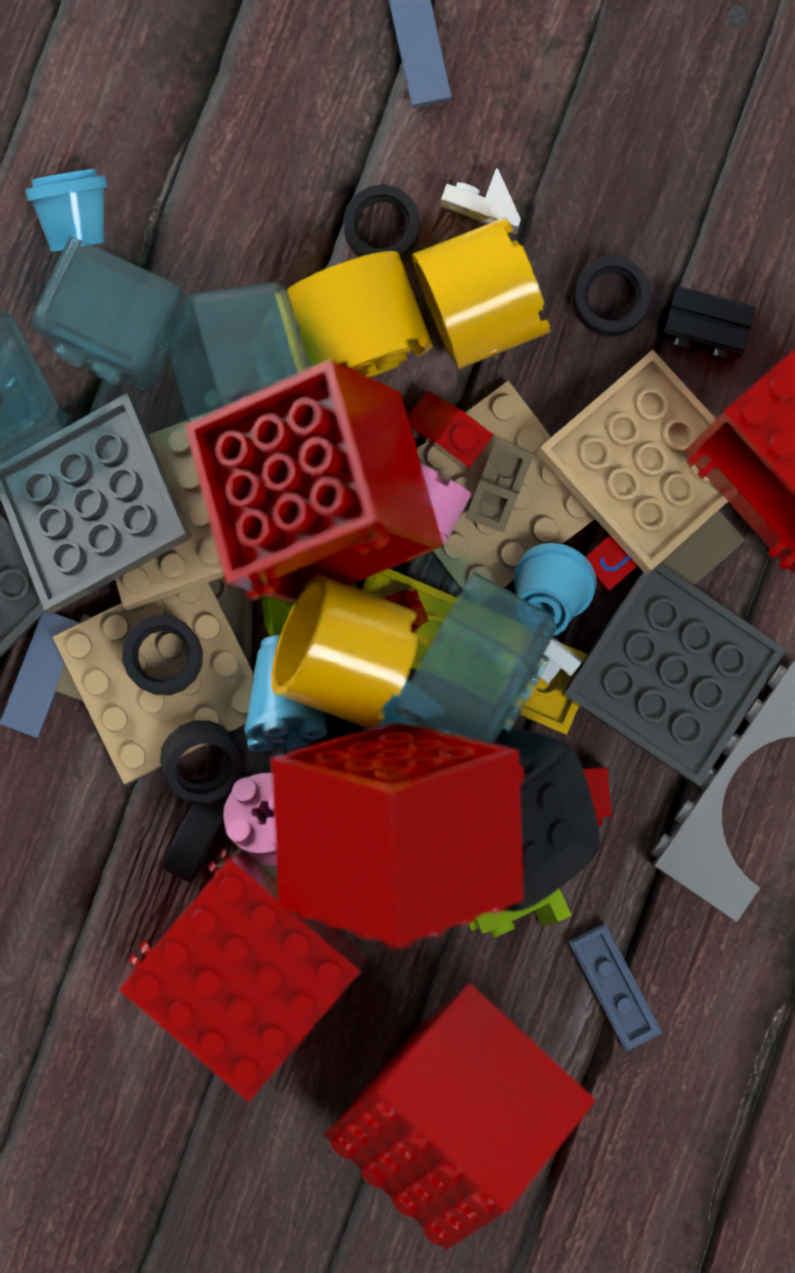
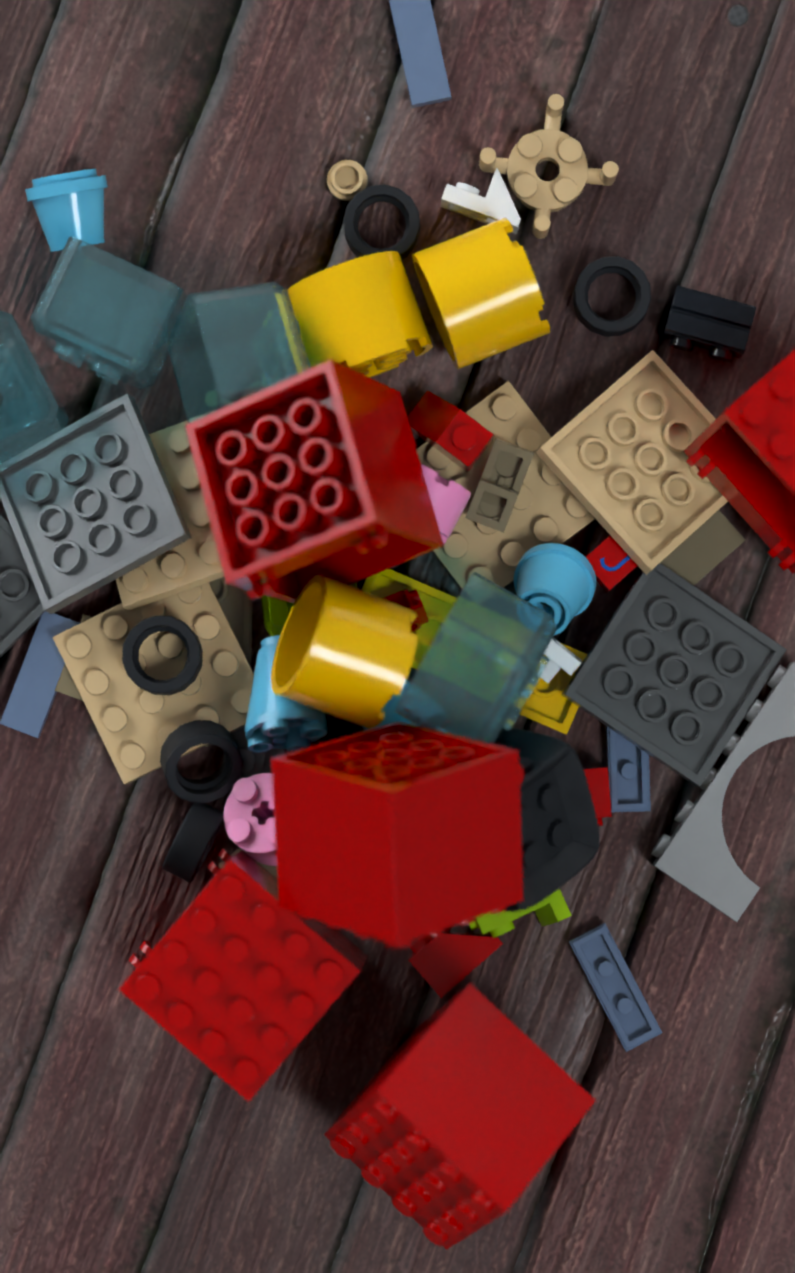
none -> tan plate [327,160,368,201]
none -> red slope [408,932,503,998]
none -> tan plate [479,94,619,239]
none -> sand blue tile [606,726,651,812]

